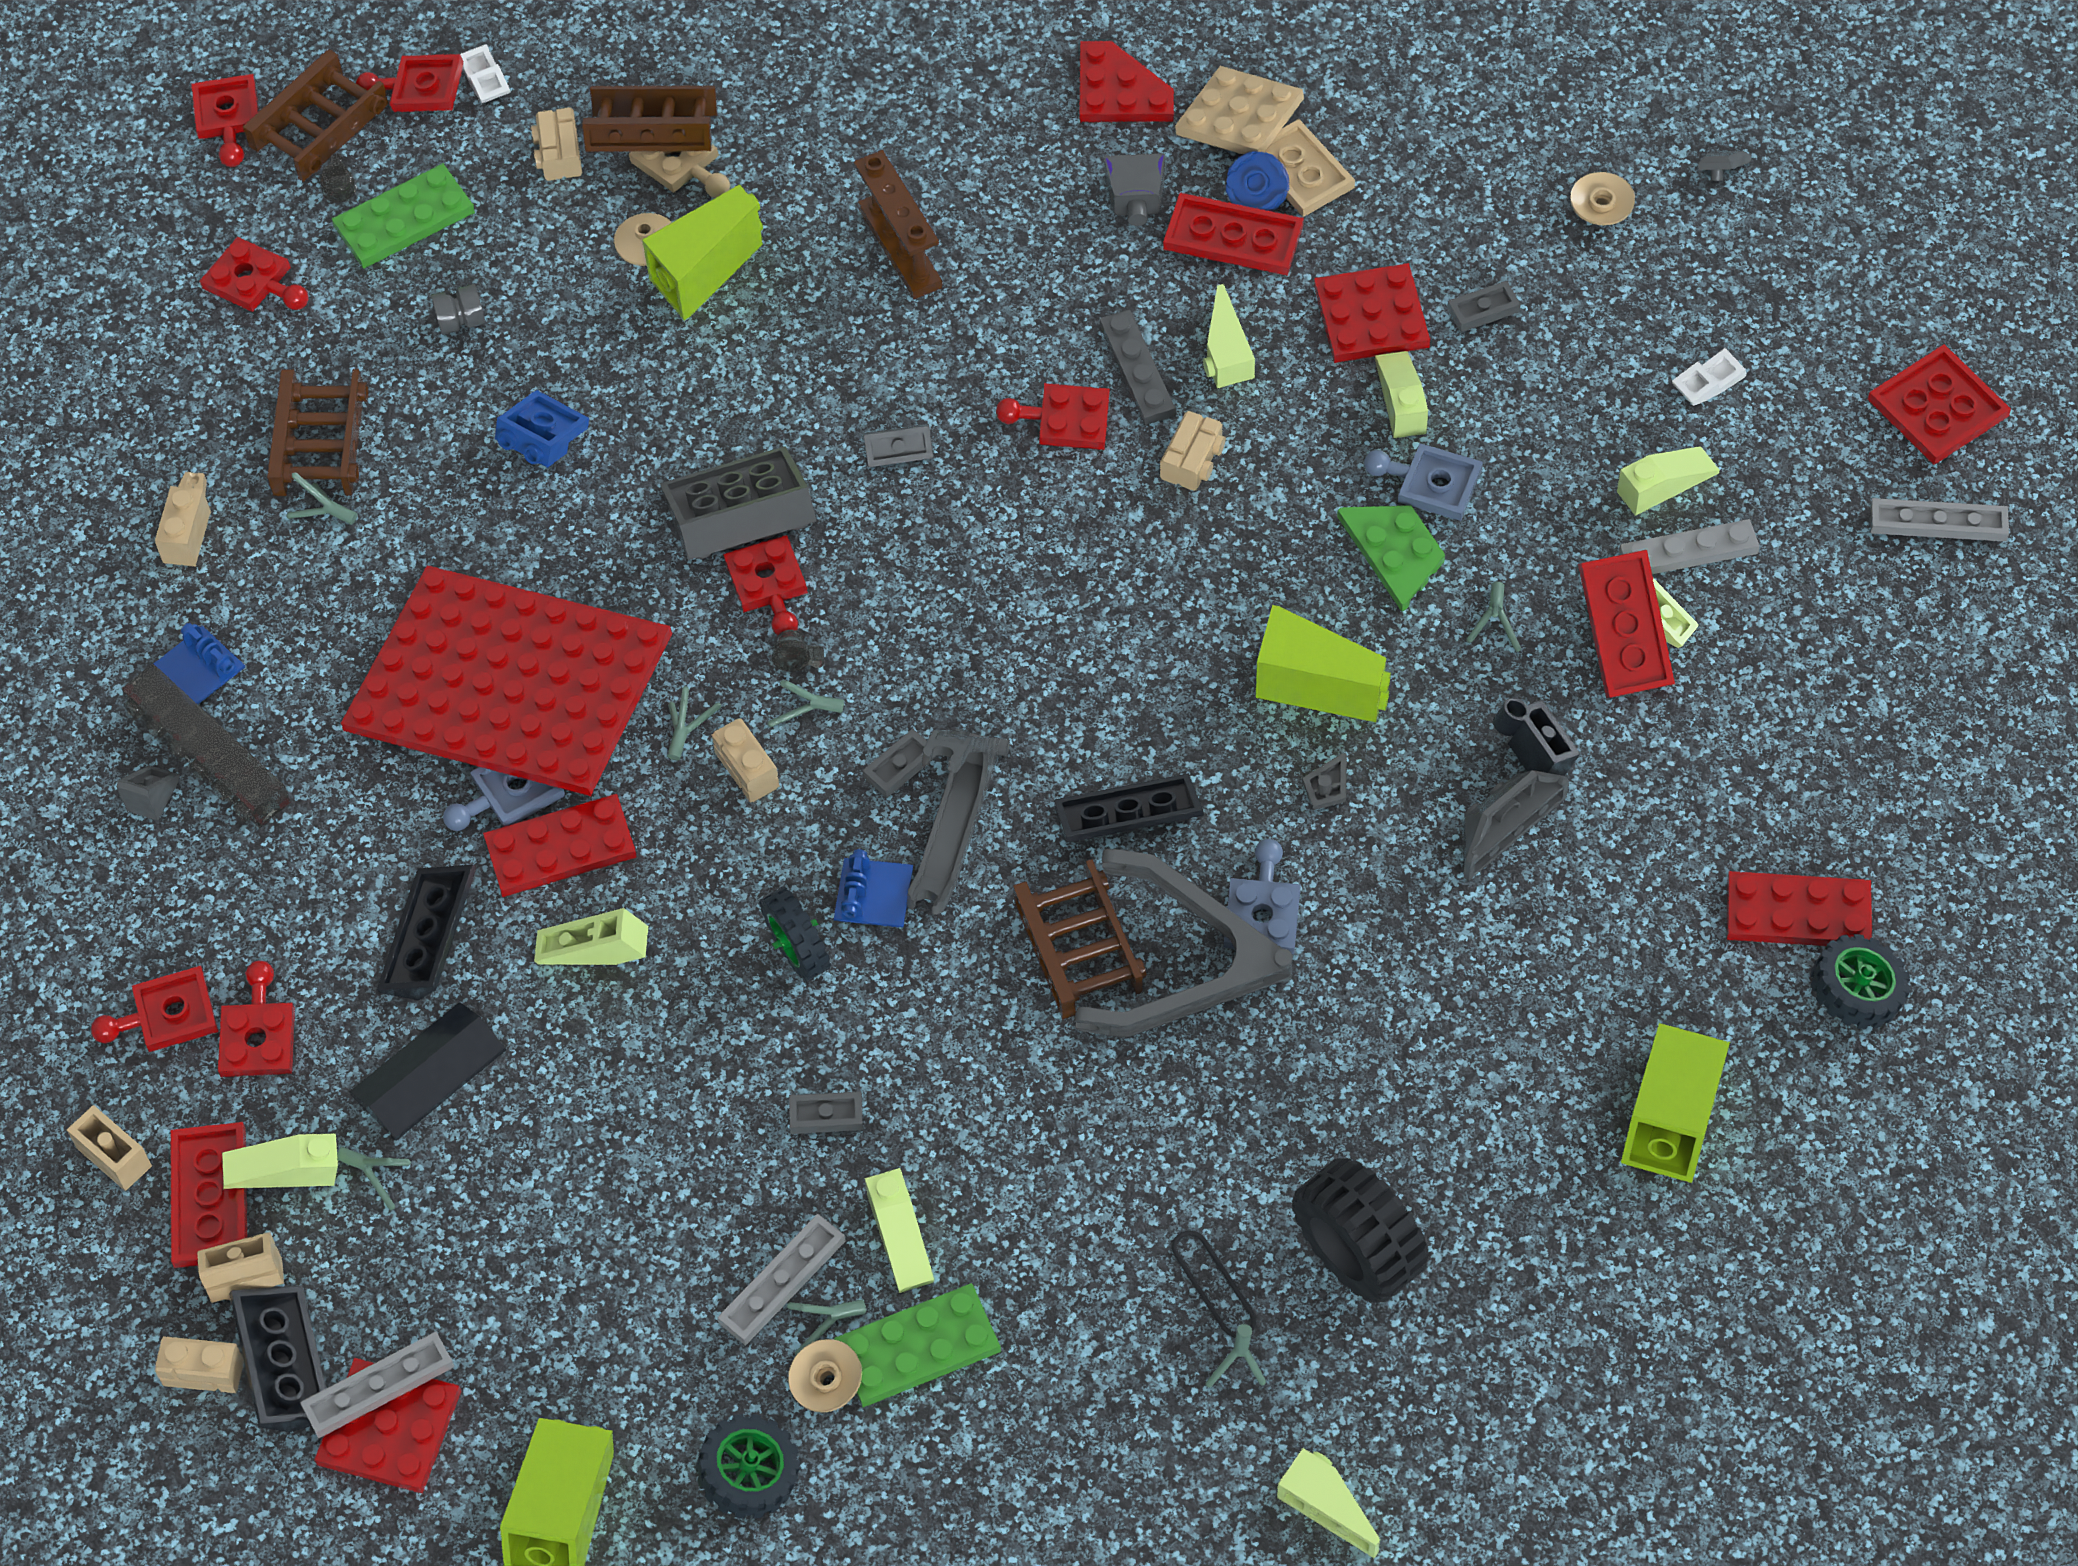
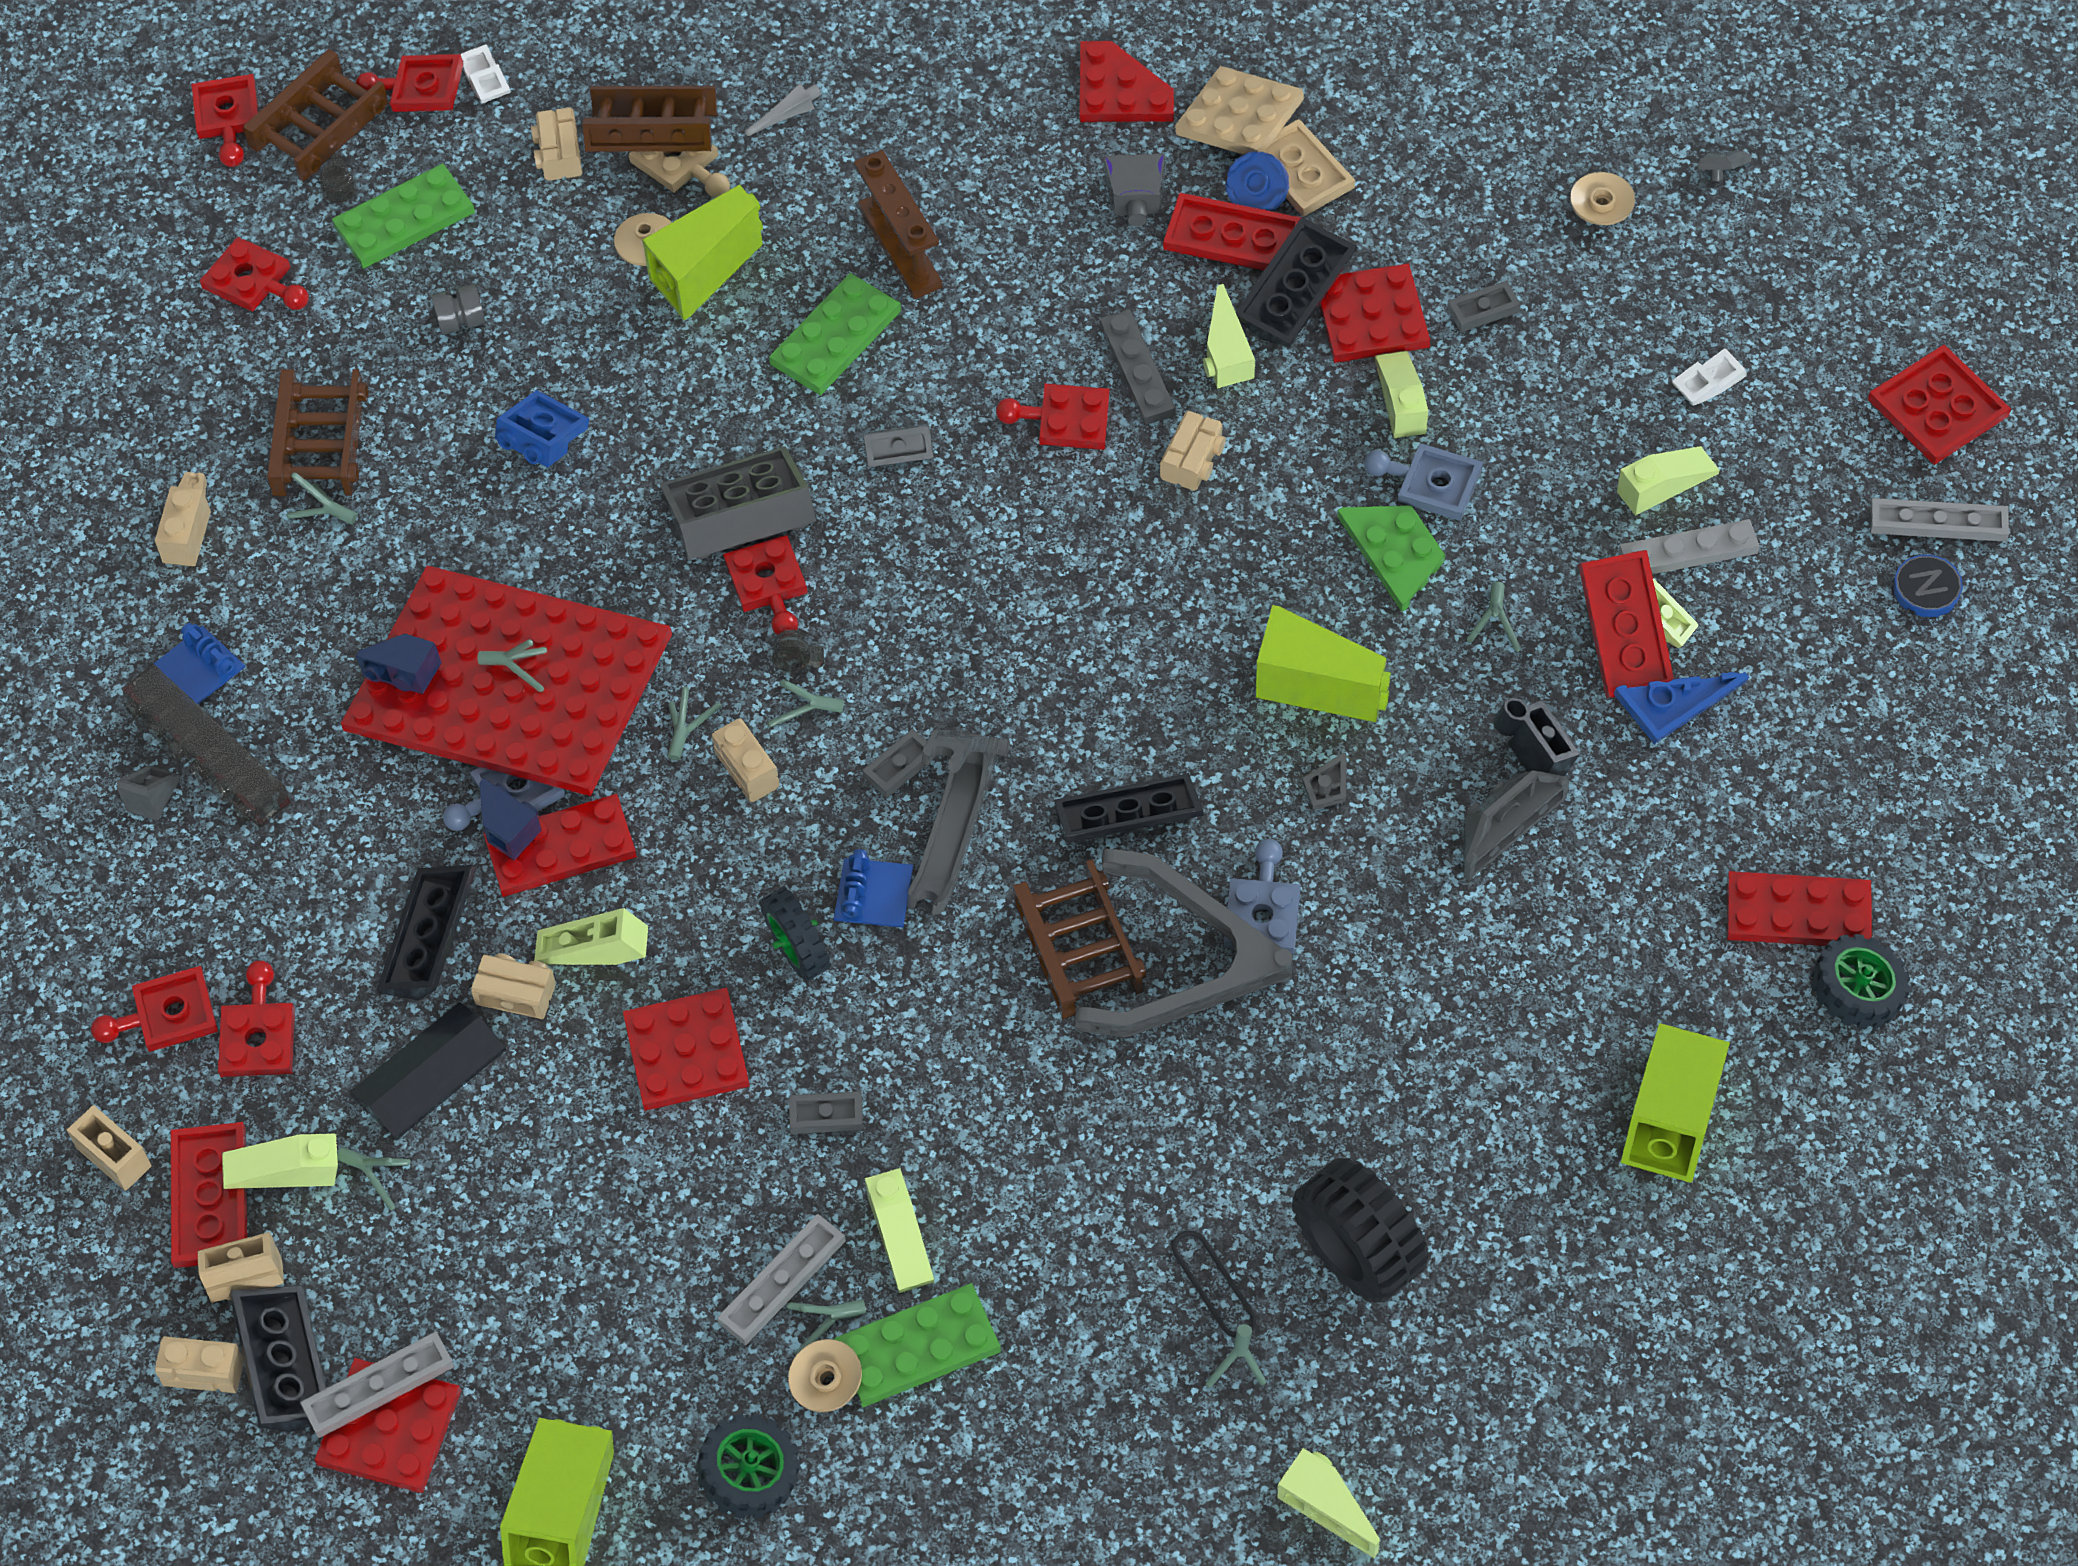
none -> dark blue slope [356,634,442,694]
none -> tan brick [471,953,556,1019]
none -> sand green plant [478,639,547,692]
none -> dark blue slope [479,778,541,860]
none -> red plate [623,988,750,1111]
none -> light grey piece [745,83,821,136]
none -> bright green plate [769,273,901,396]
none -> black slope [1235,217,1357,347]
none -> blue wing [1613,672,1749,745]
none -> tile [1893,555,1963,617]

